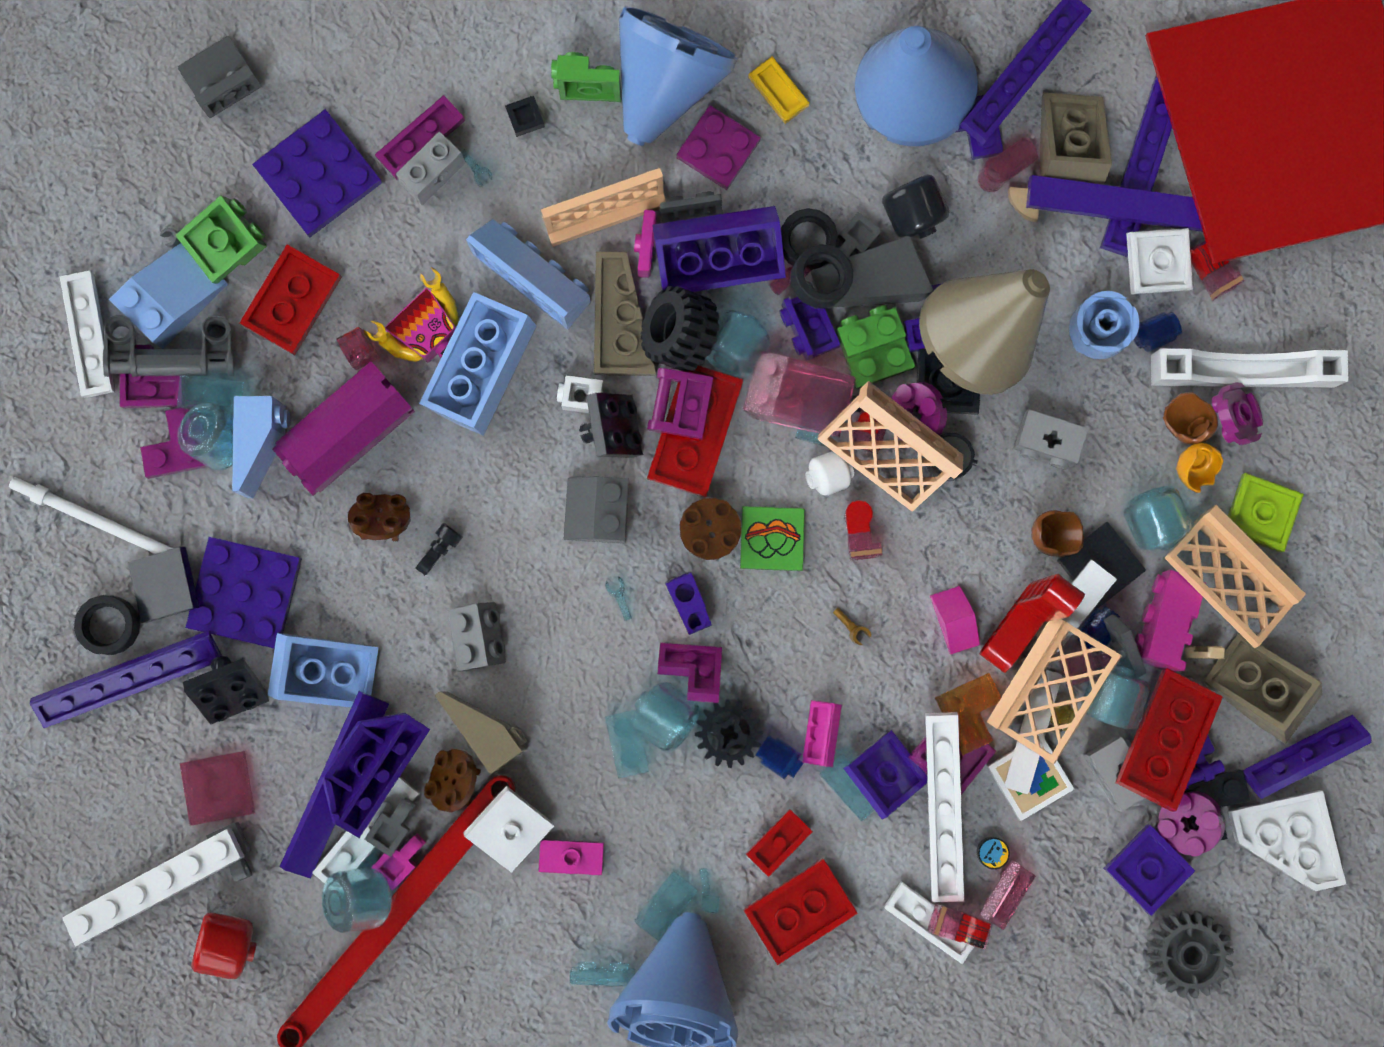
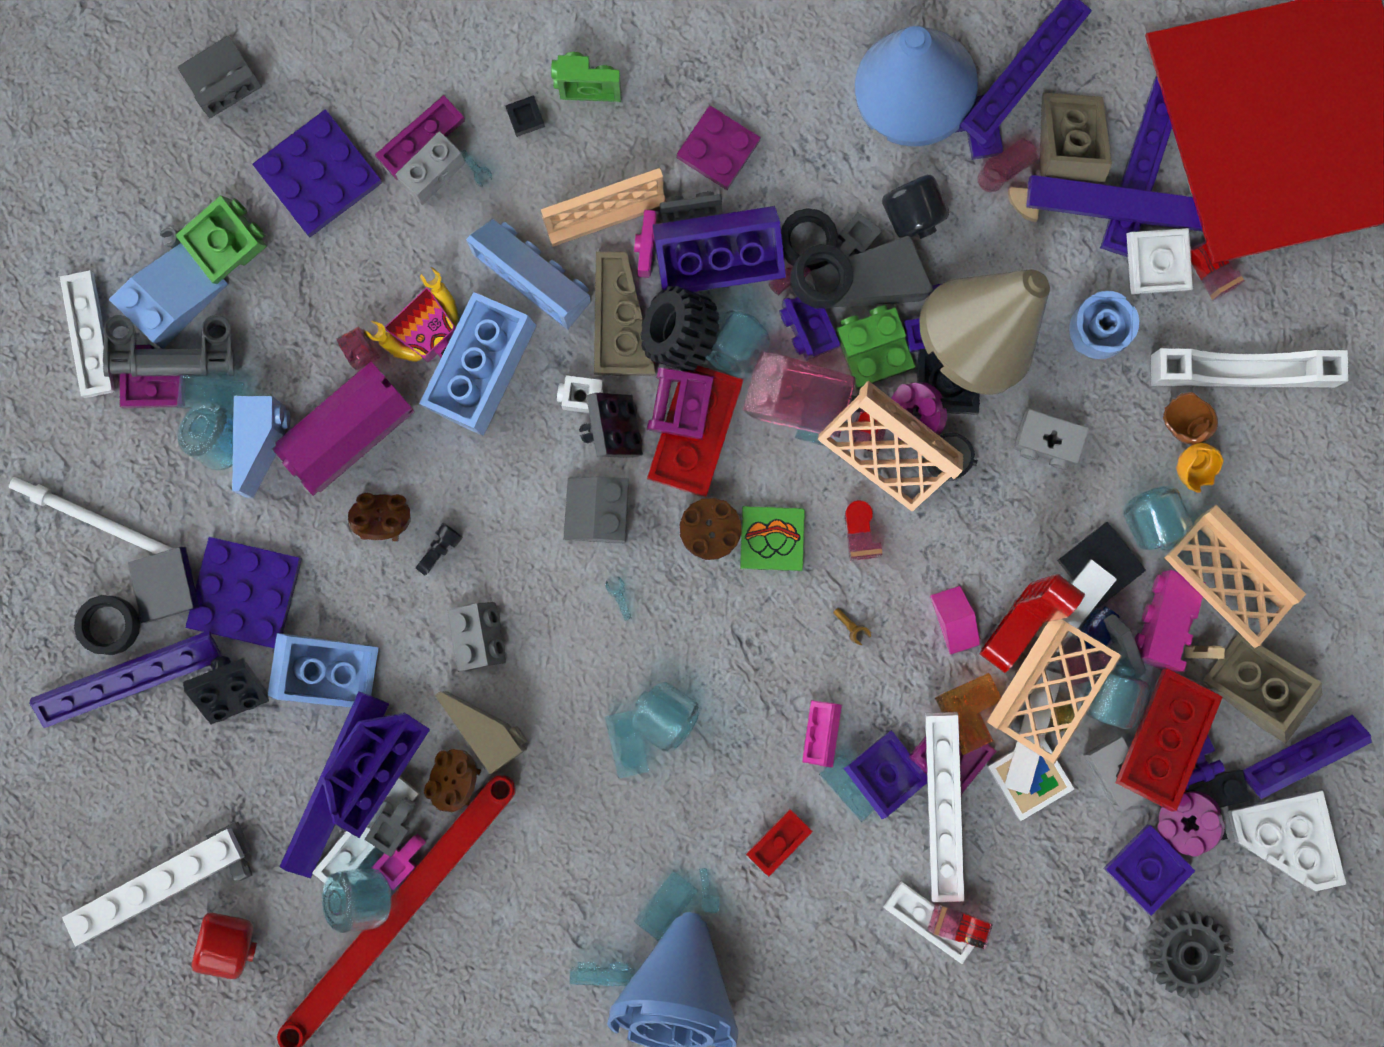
magenta plate [140,405,210,479] -> none
clear pink plate [180,751,255,826] -> none
red plate [239,244,342,356] -> none
white plate [463,786,554,873] -> none
dark pink plate [539,839,604,875] -> none
medium blue cone [619,6,738,146] -> none
magenta plate [657,643,722,703] -> none
dark purple leg [664,572,712,635] -> none
black gear [695,699,763,768] -> none
red plate [743,858,858,965] -> none
yellow tile [748,56,810,124] -> none
clear blue brick [755,735,803,780] -> none
white head [805,451,854,495] -> none
tile [977,837,1010,869] -> none
clear pink plate [979,861,1036,930] -> none
dark orange hair [1031,510,1084,557] -> none
clear blue brick [1134,312,1182,352] -> none
magenta plate [1212,382,1263,445] -> none
lime tile [1228,473,1304,553] -> none

